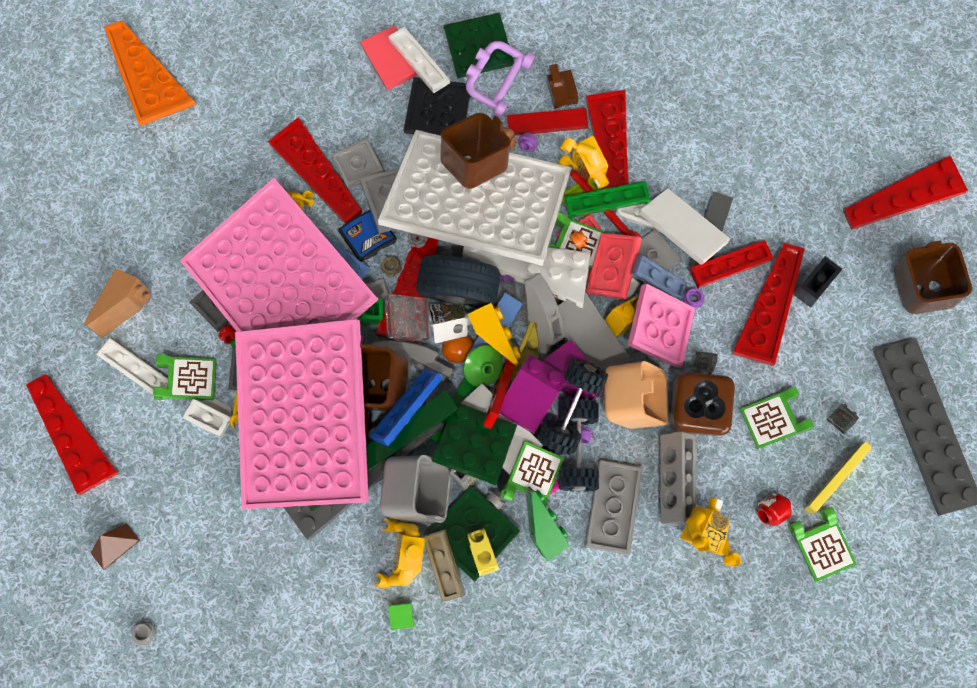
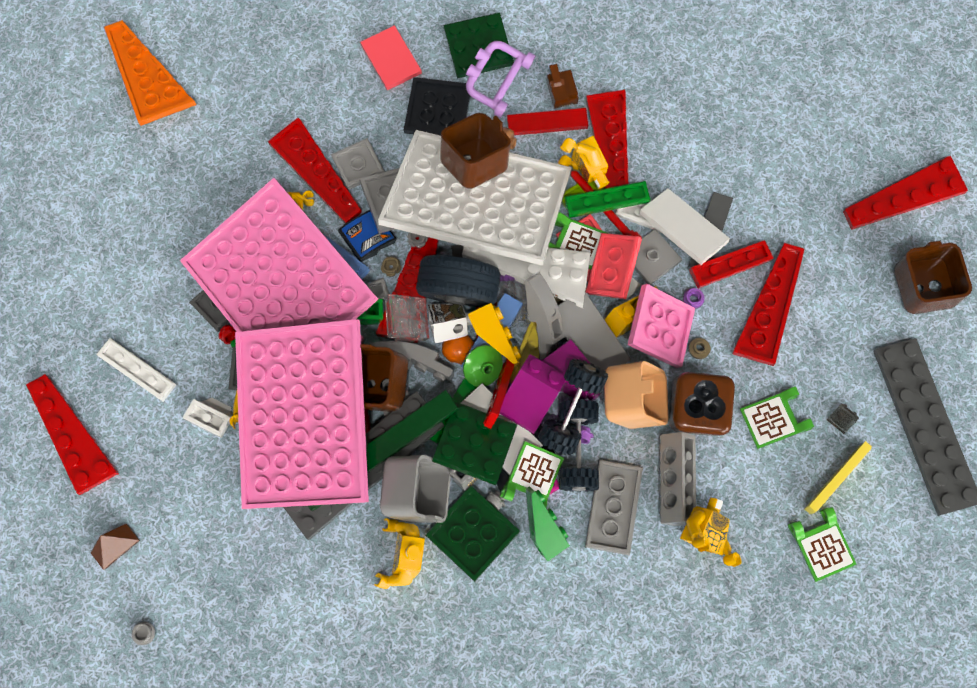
medium nougat slope [84,268,151,338] -> none
flag [153,354,216,400] -> none
blue plate [370,368,443,446] -> none
white tile [388,27,450,93] -> none
bright green slope [388,603,414,630] -> none
dark tan tile [423,529,465,602] -> none
light yellow leg [467,528,499,576] -> none
medium lavender plate [518,133,538,152] -> none
orange plate [569,230,588,250] -> none
sand blue tile [631,254,687,301] -> none
clear smoke tile [692,351,718,374] -> none
red head [757,493,792,526] -> none
black brick [794,256,842,308] -> none
none -> dark tan plate [689,338,711,359]

